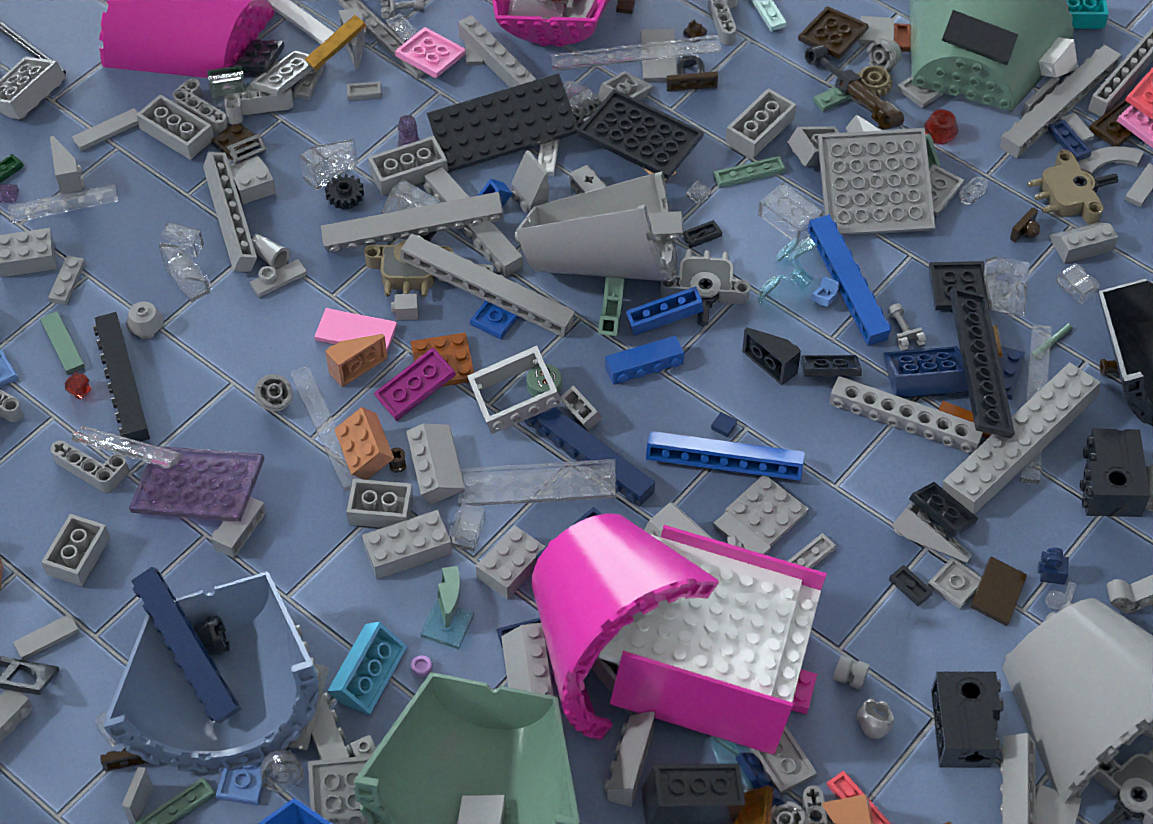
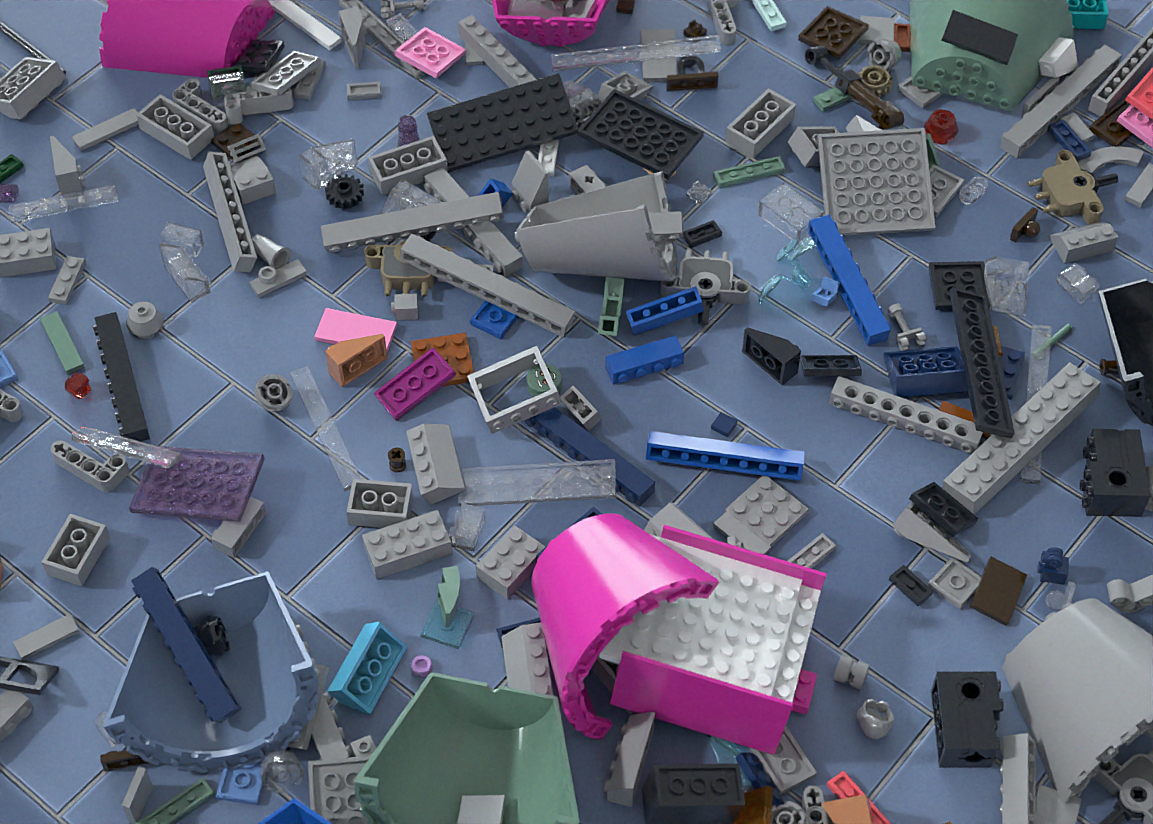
pearl gold tile [305,15,367,71] -> none
nougat brick [334,407,394,480] -> none

